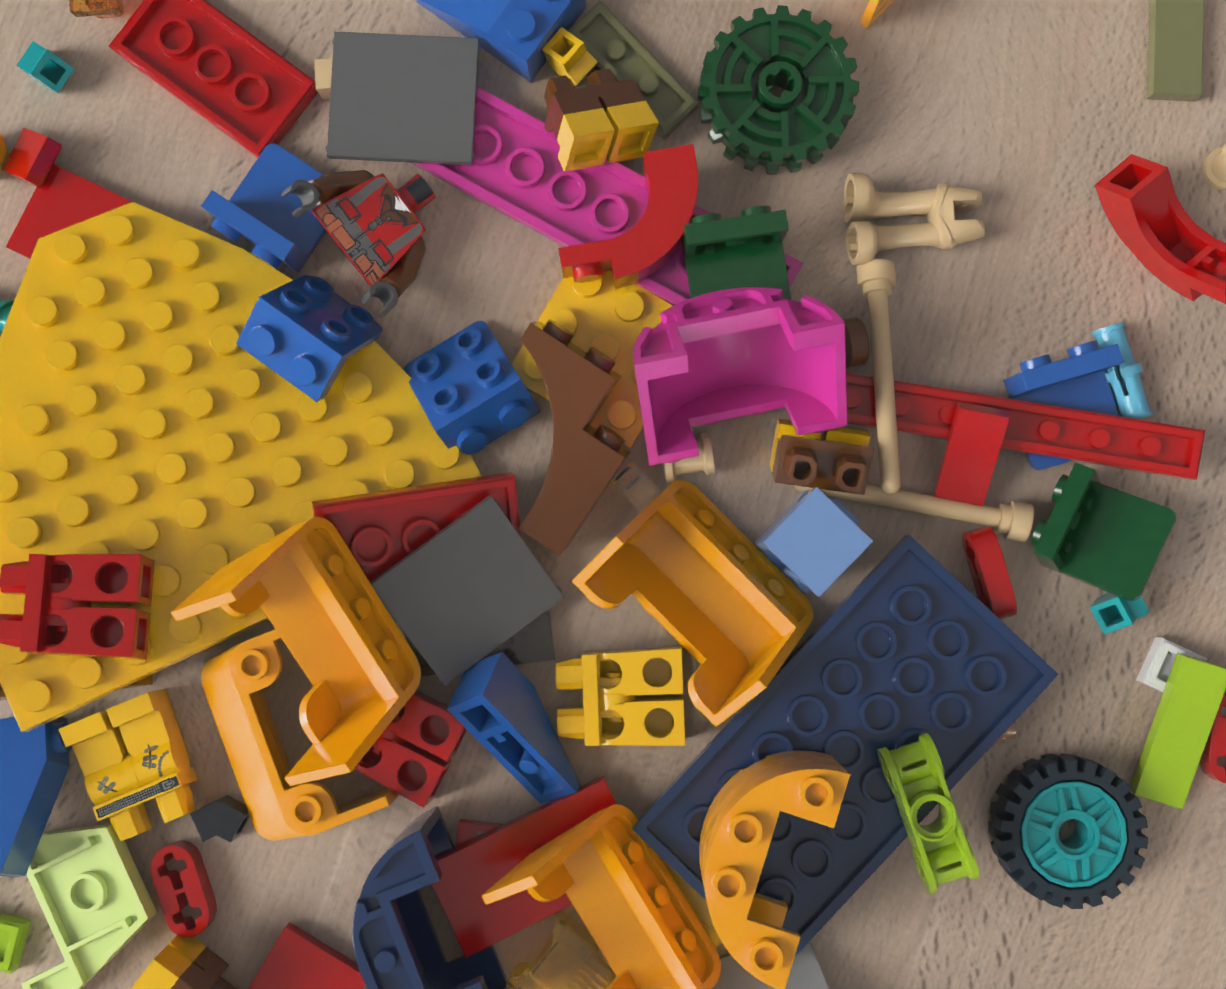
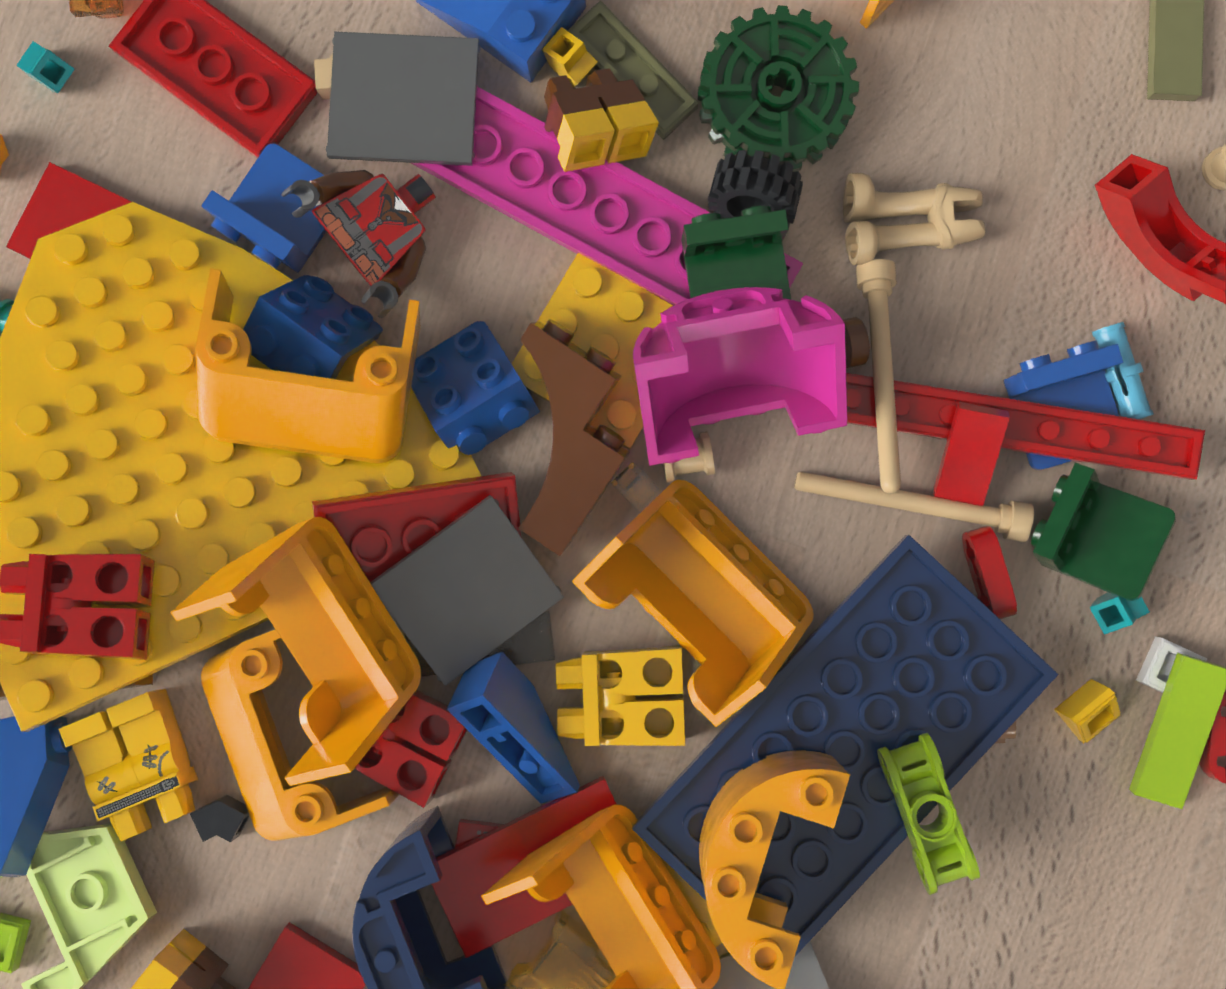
red tile [2,128,62,188] -> none
red beam [150,840,217,938] -> none
red arch [558,144,698,289] -> none
medium blue piece [753,487,873,597] -> none
reddish brown hips [769,418,874,495] -> none
wheel [988,753,1148,909] -> none
none -> light orange windscreen [196,268,421,463]
none -> black tyre [708,150,803,228]
none -> yellow slope [1054,679,1121,744]

